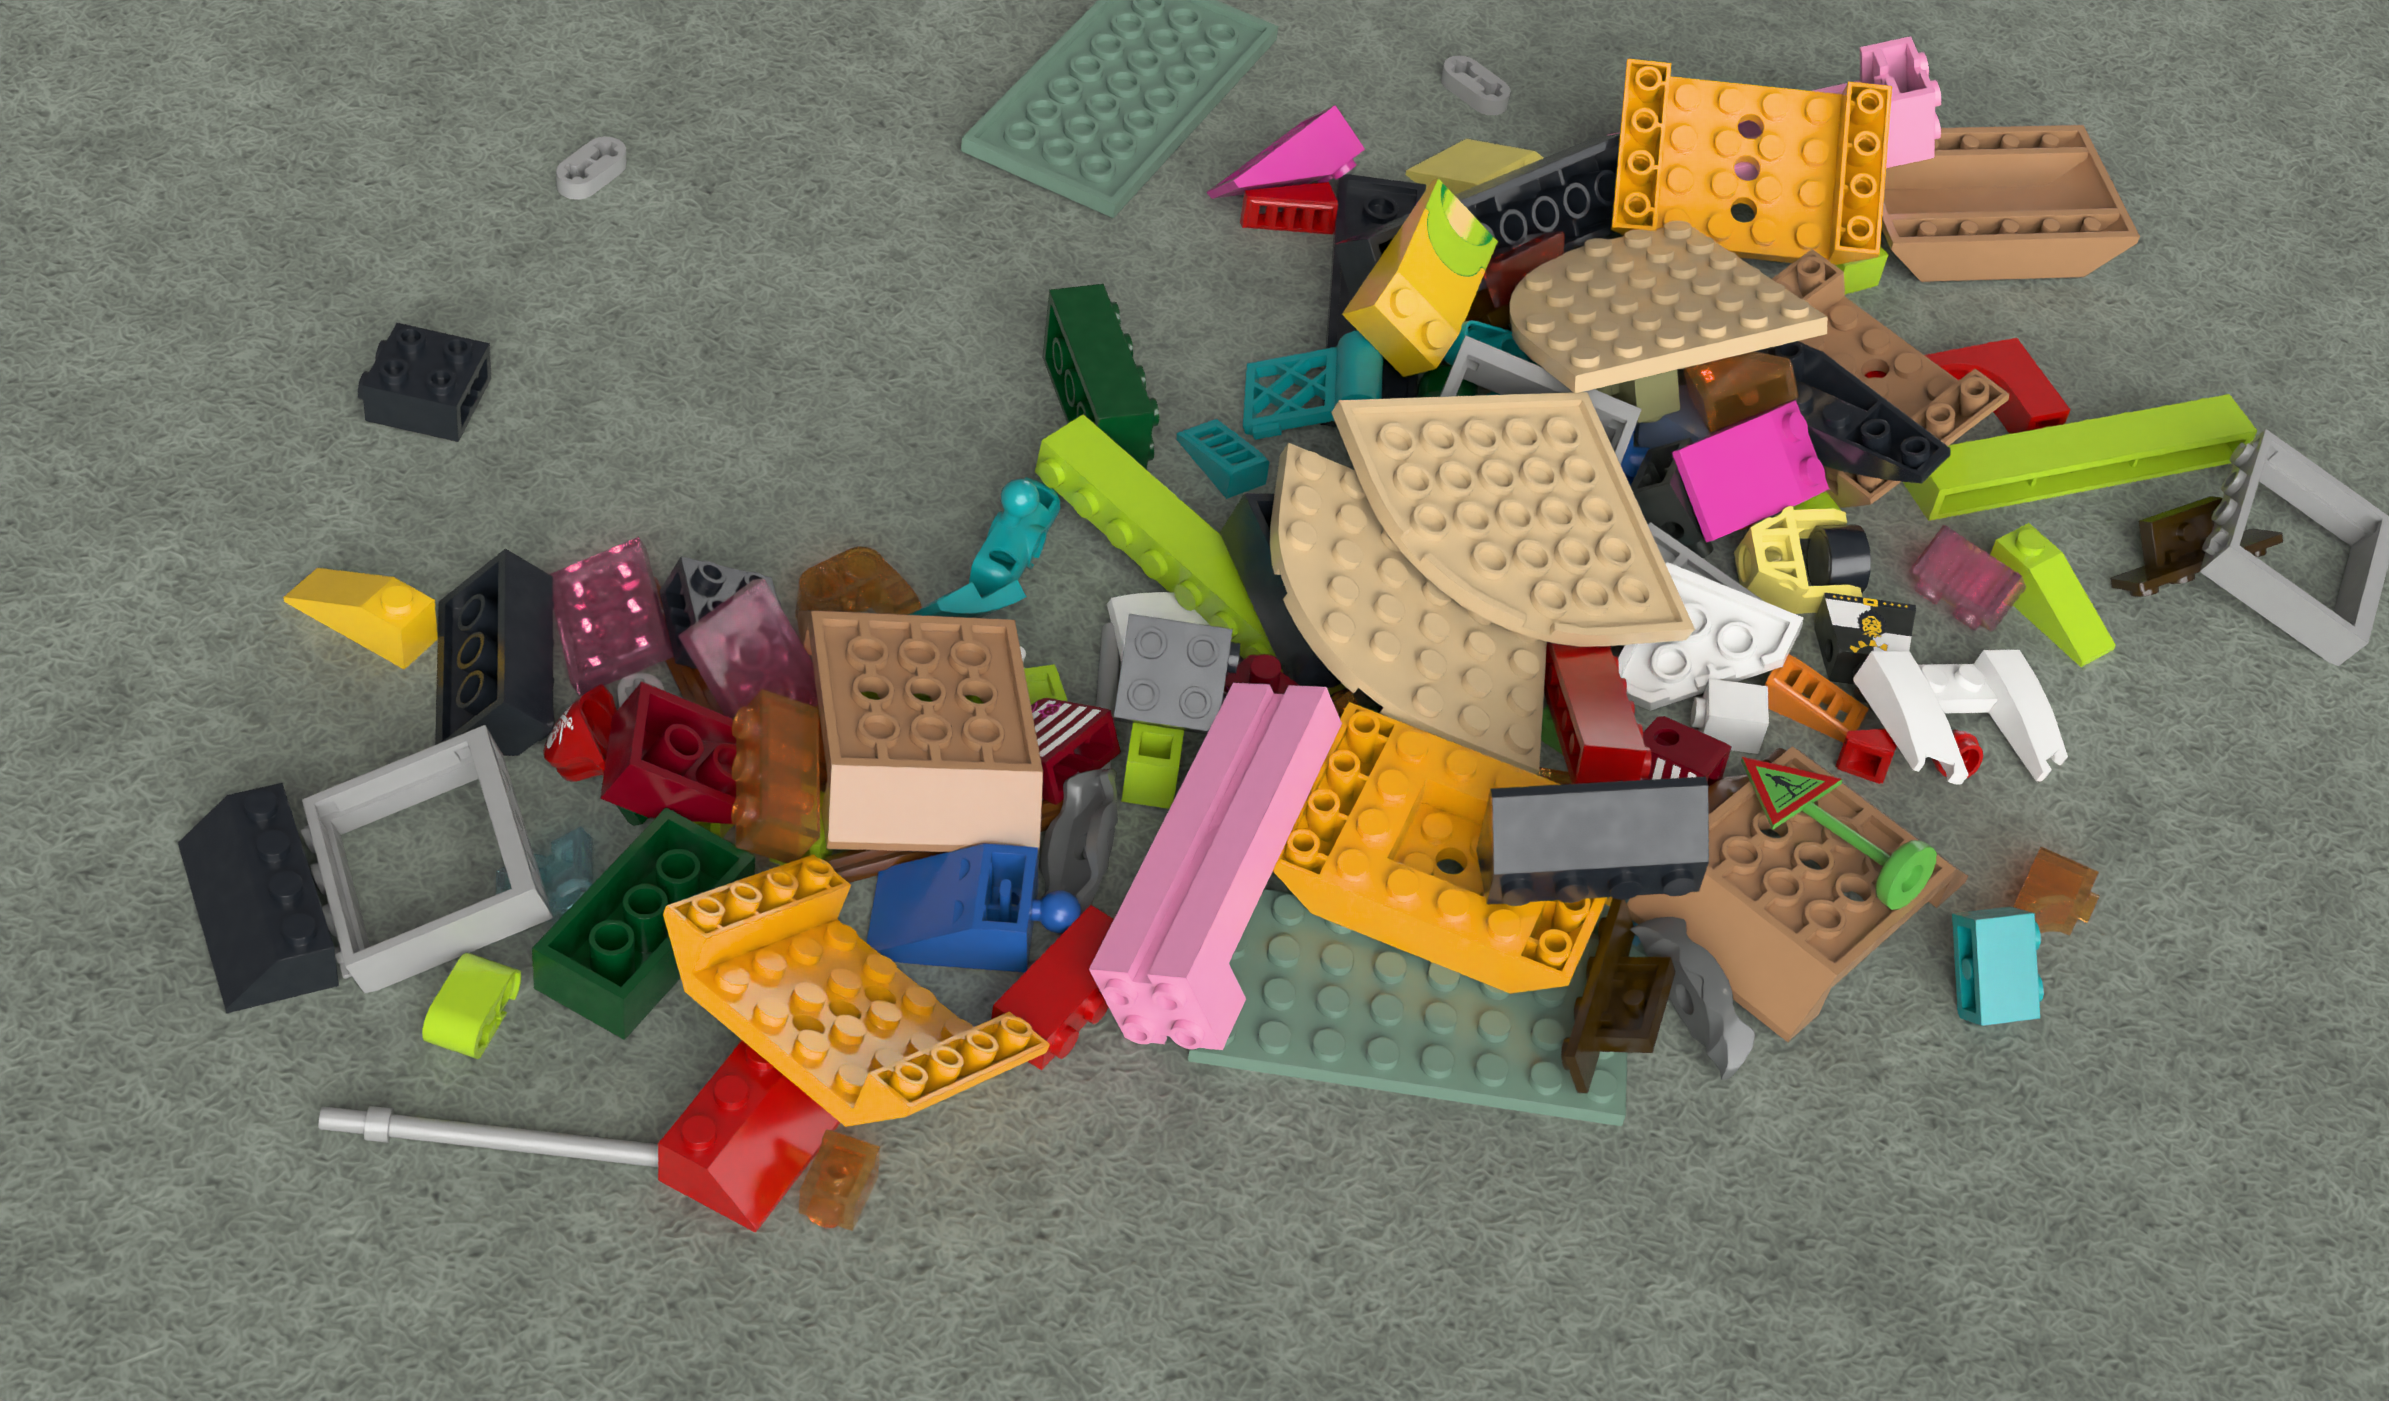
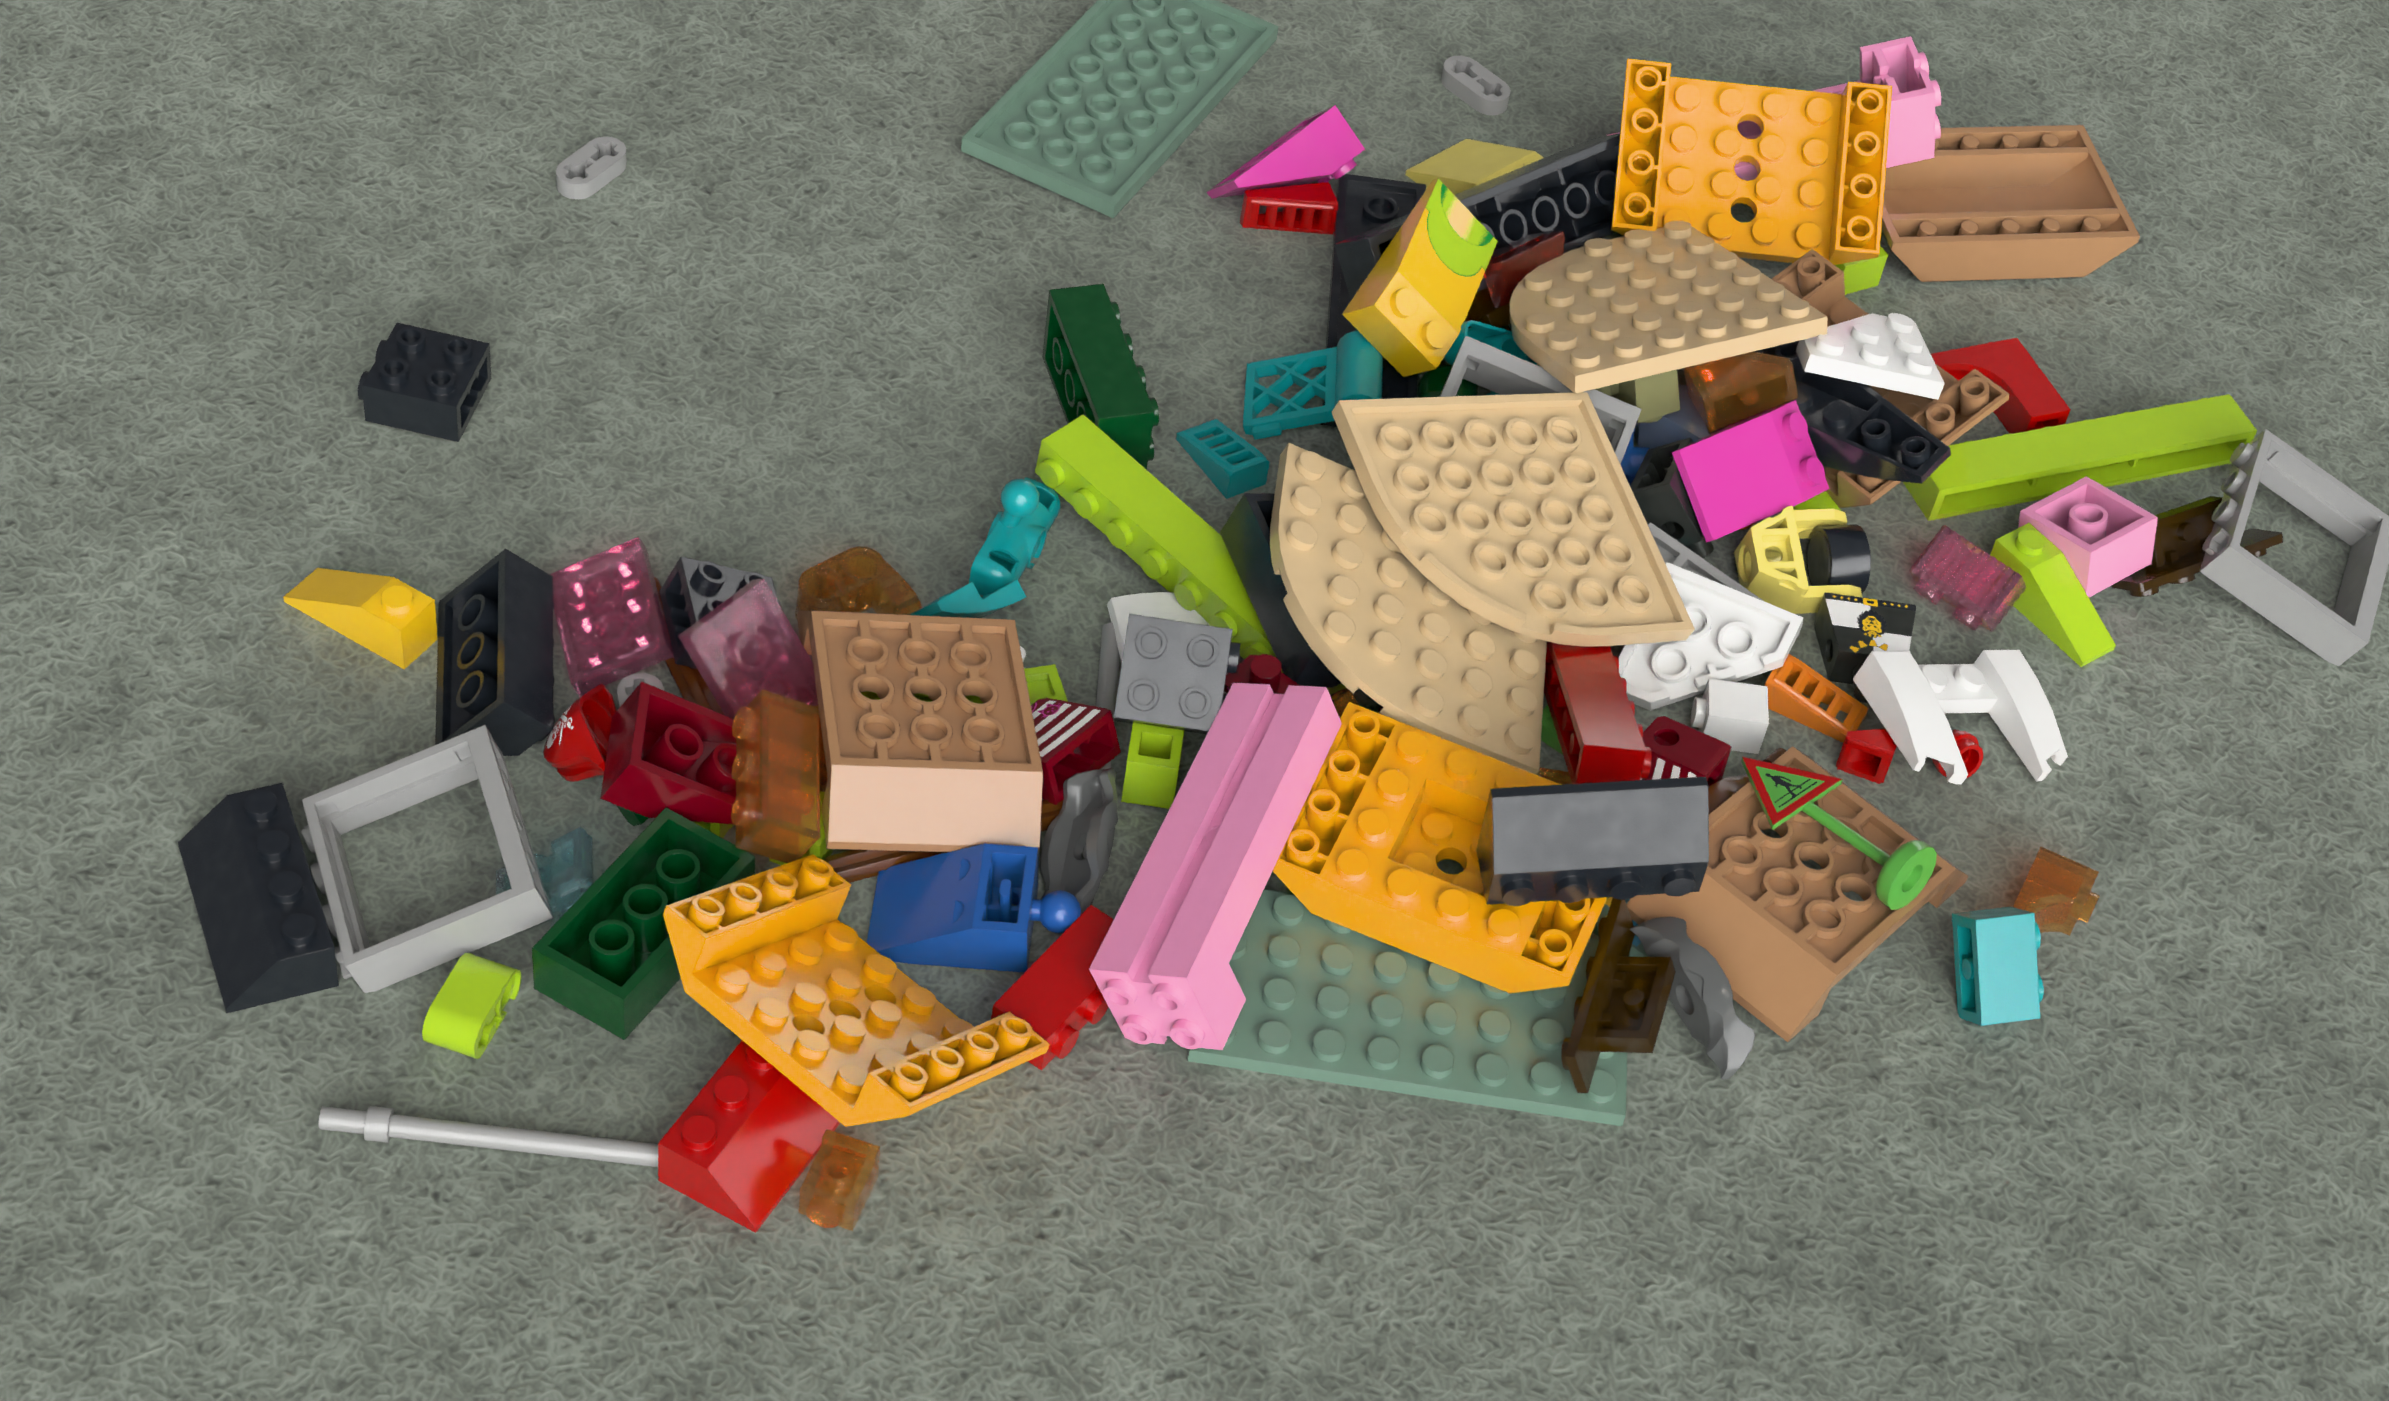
none -> white plate [1796,313,1945,400]
none -> bright pink brick [2018,476,2158,597]

